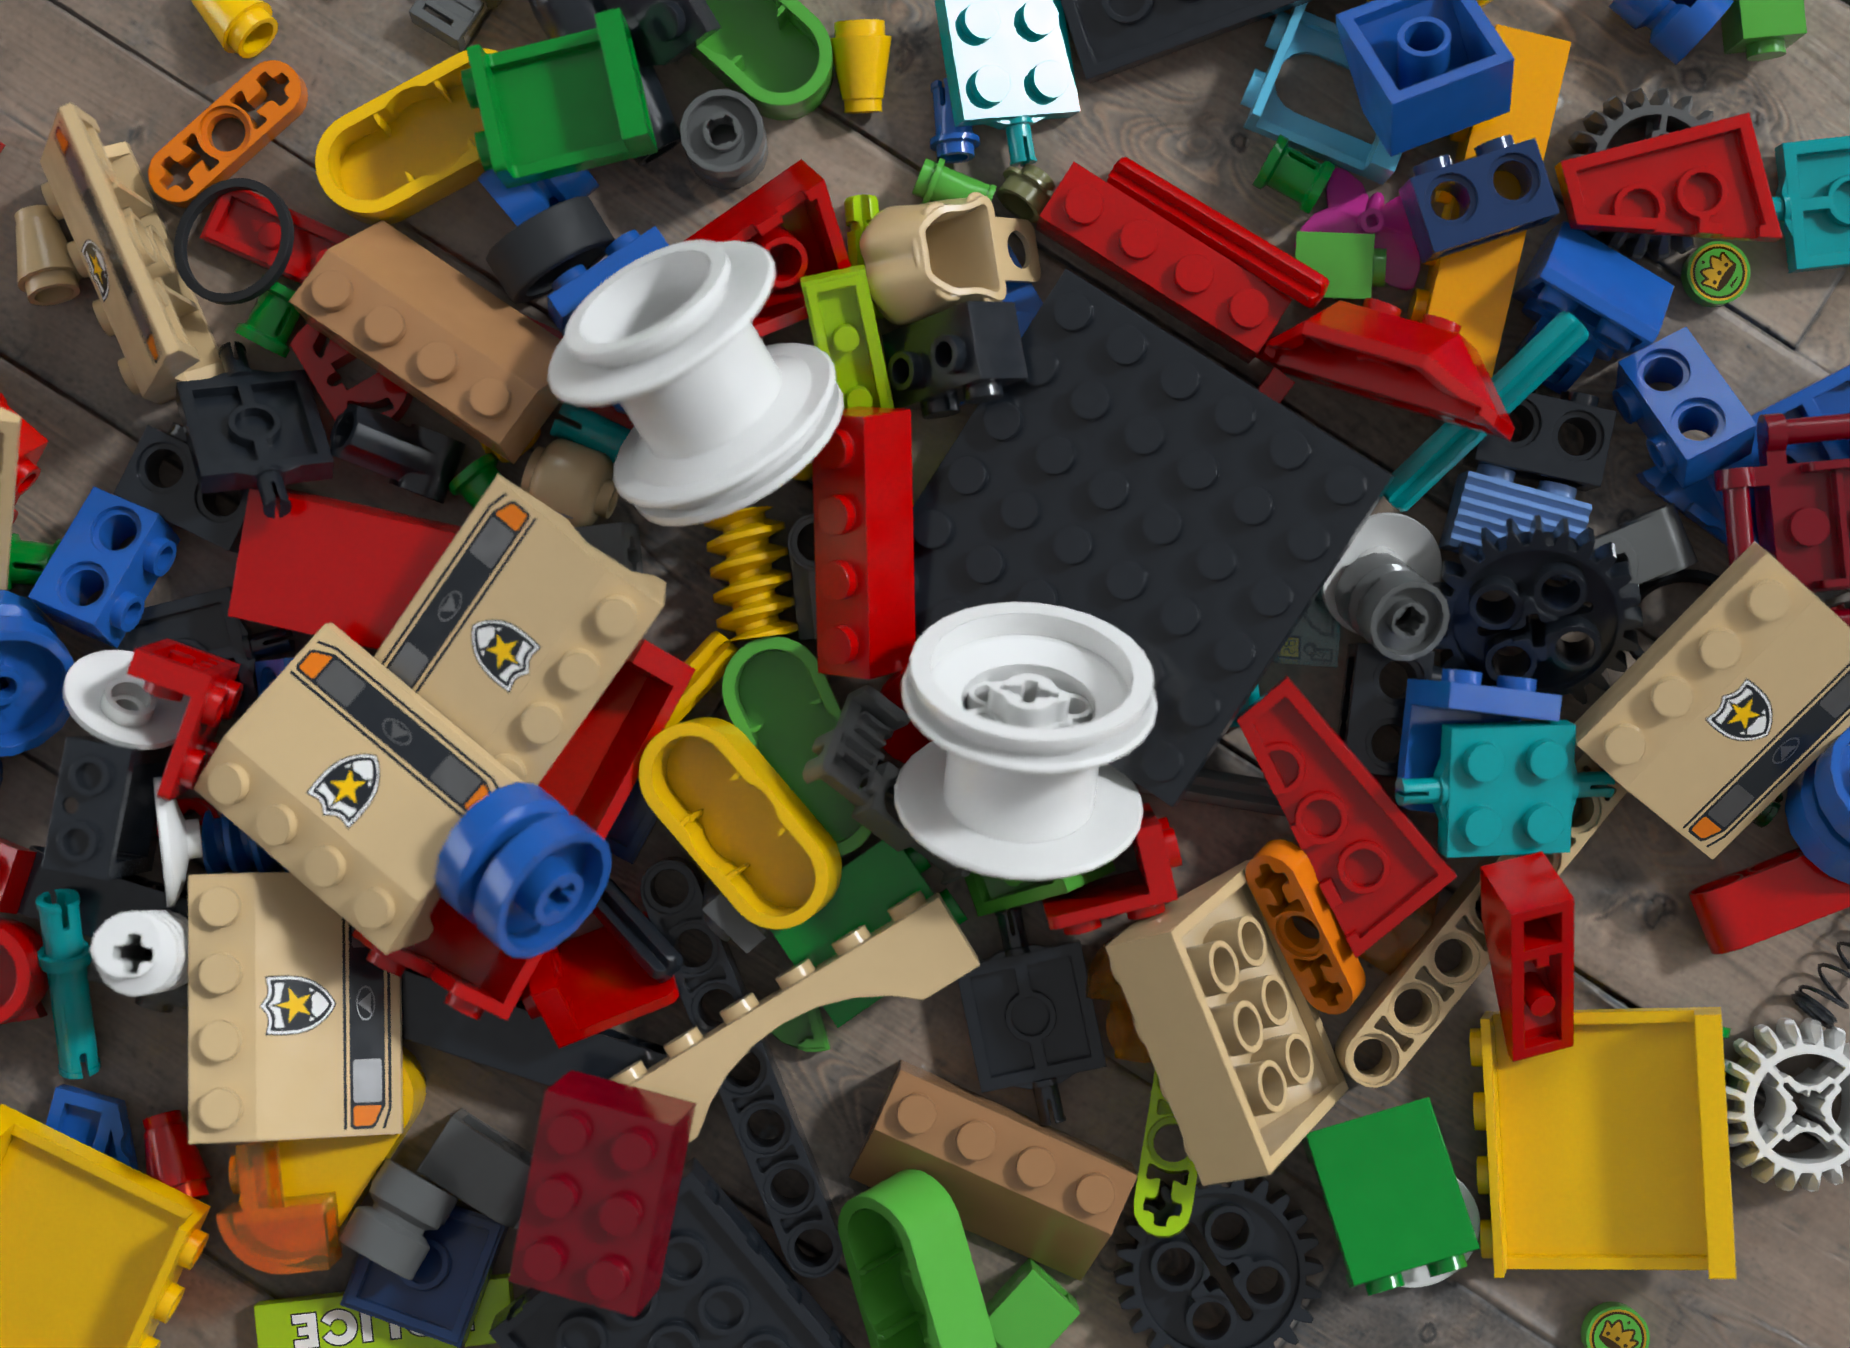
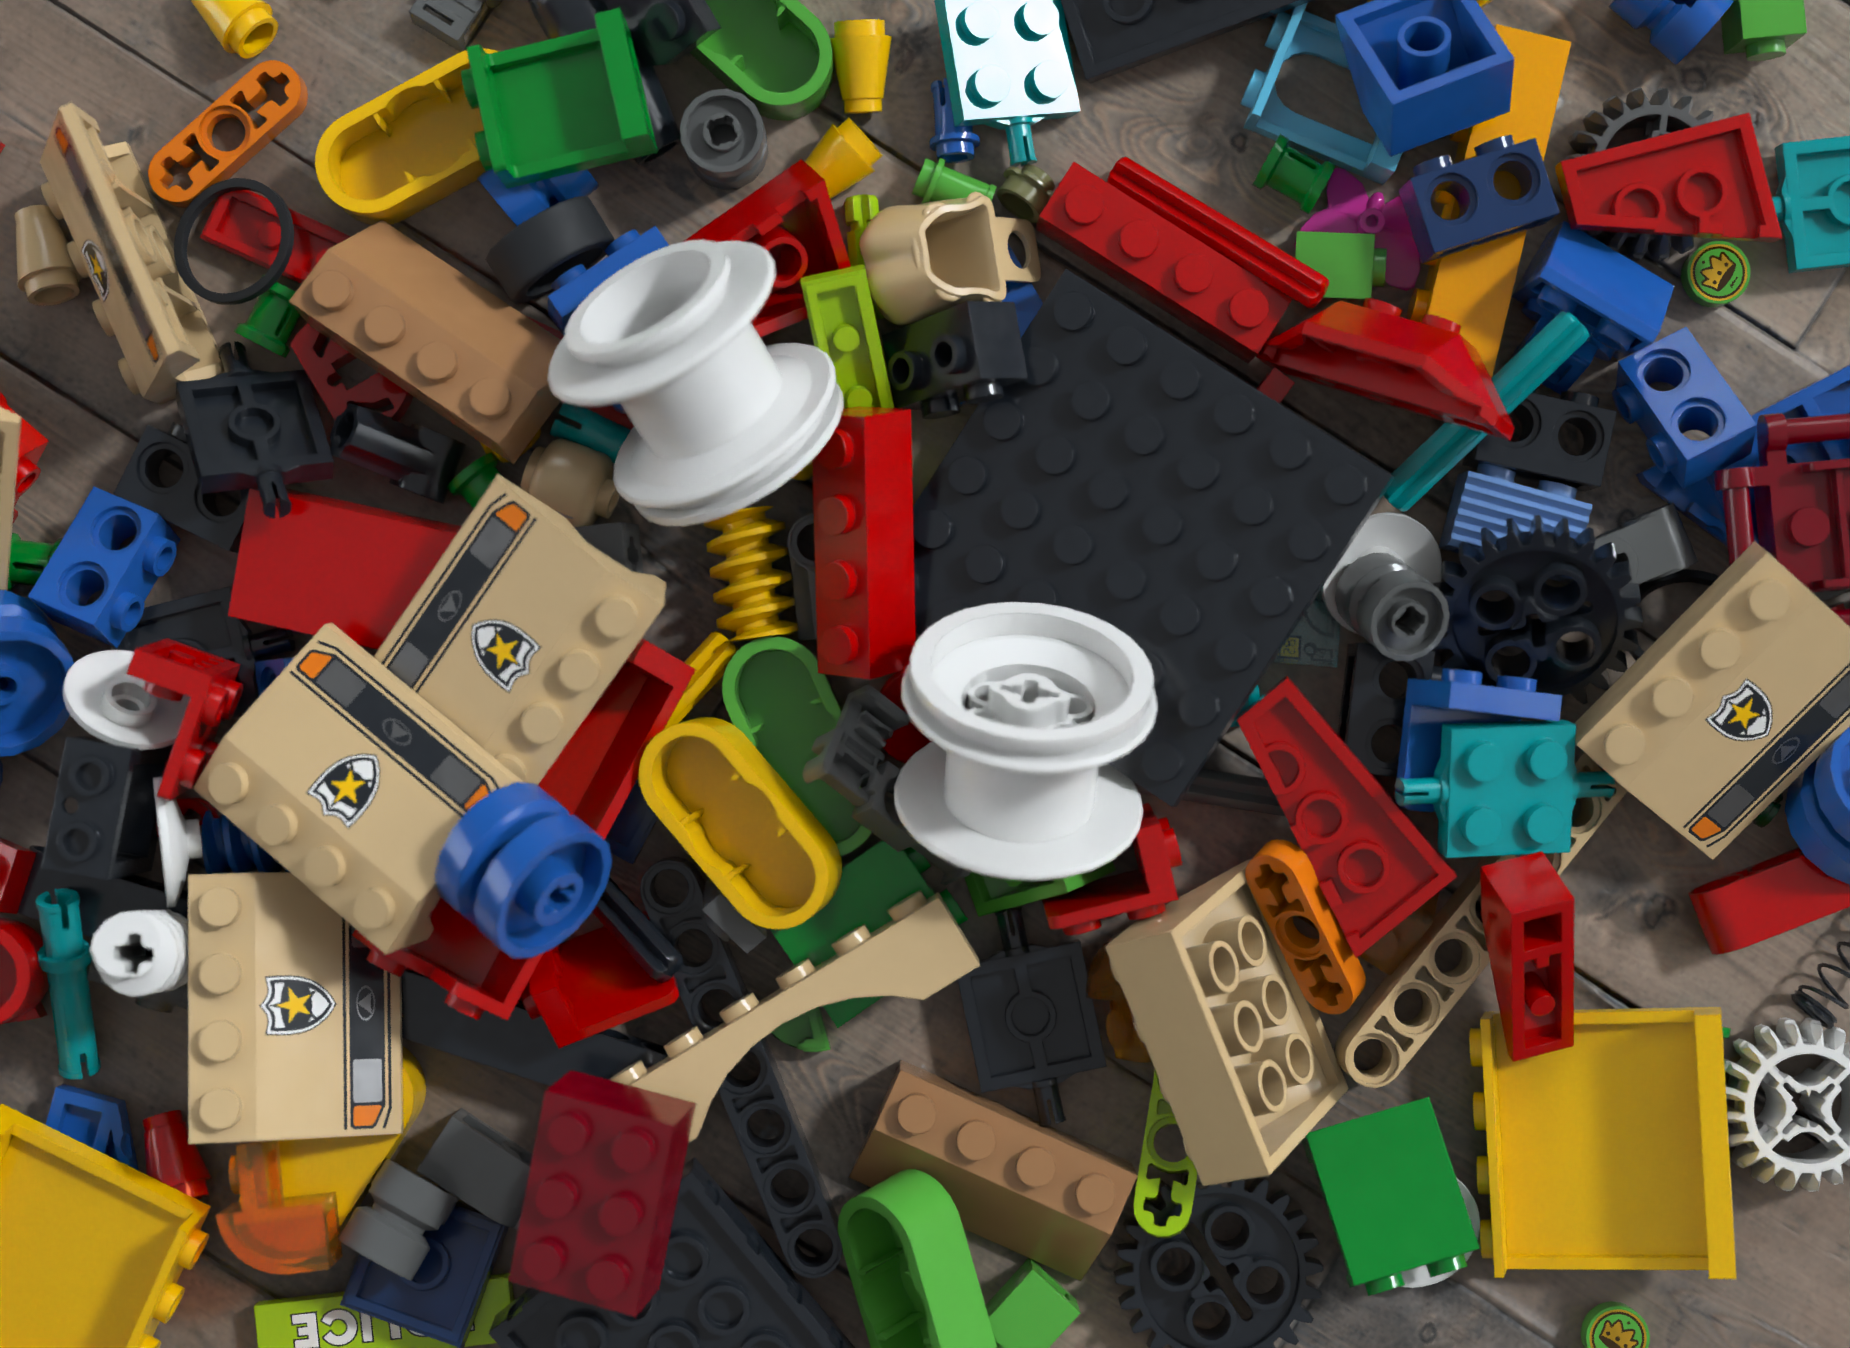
none -> yellow cone [804,117,883,199]

